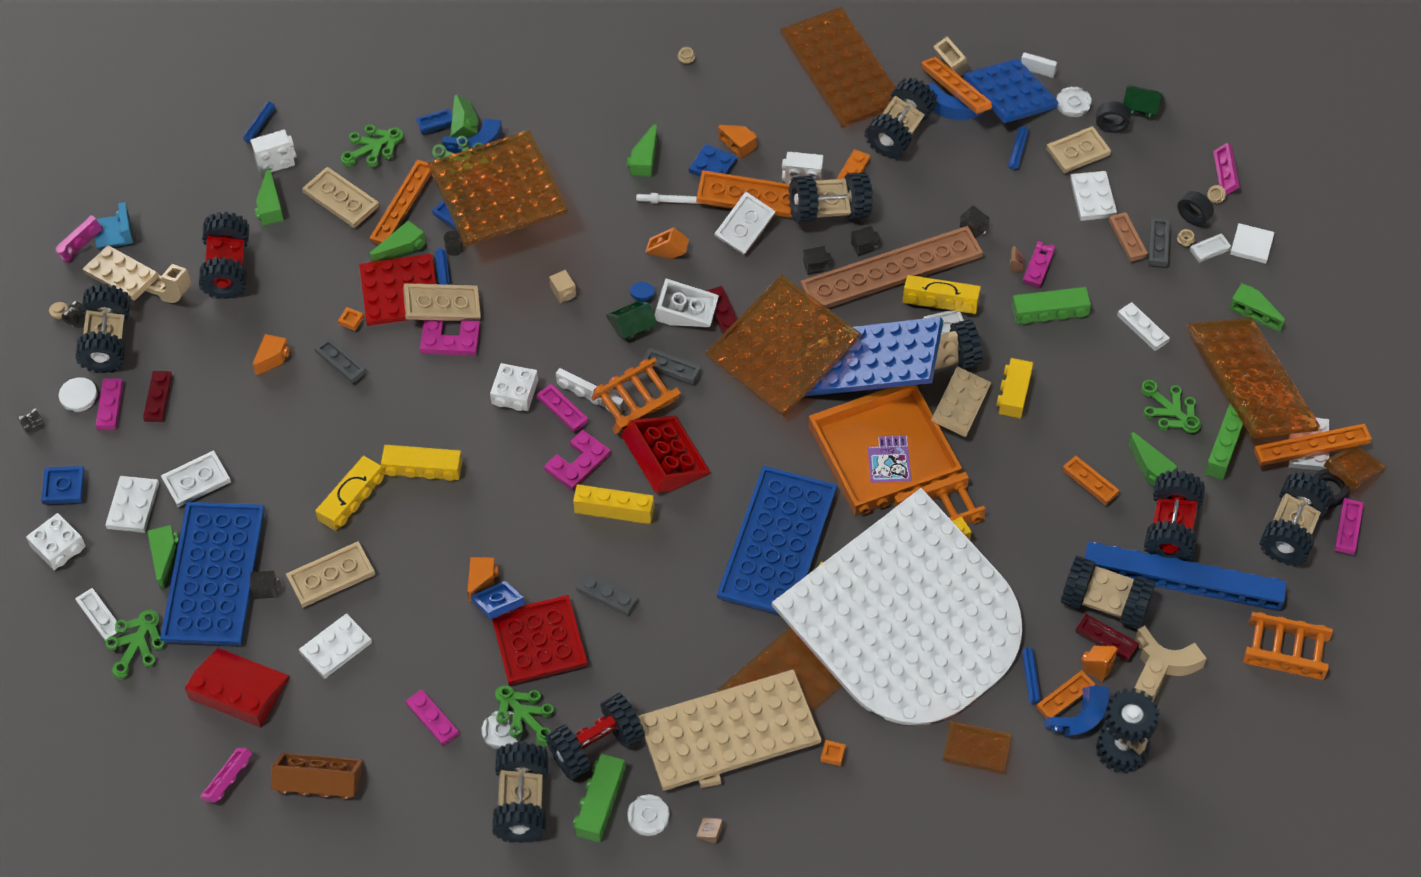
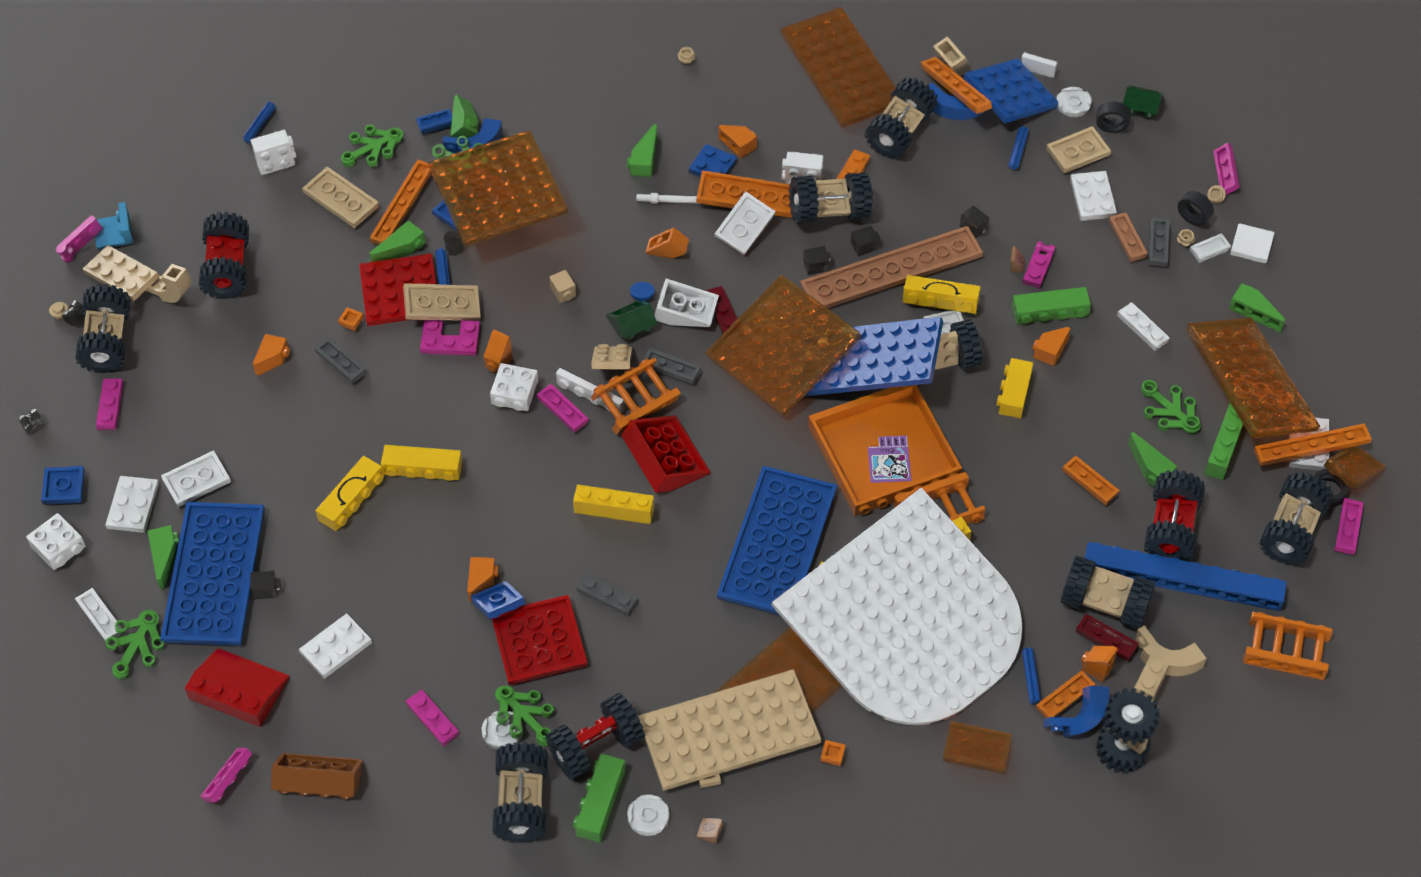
white tile [59,377,98,412] -> none
dark red plate [143,371,173,422] -> none
bright green slope [255,169,284,225] -> none
tan plate [286,541,375,608] -> none
dark pink plate [544,429,611,491] -> none
tan plate [931,366,991,437] -> none
none -> orange slope [483,330,513,372]
none -> tan plate [592,344,632,369]
none -> orange slope [1032,327,1071,366]

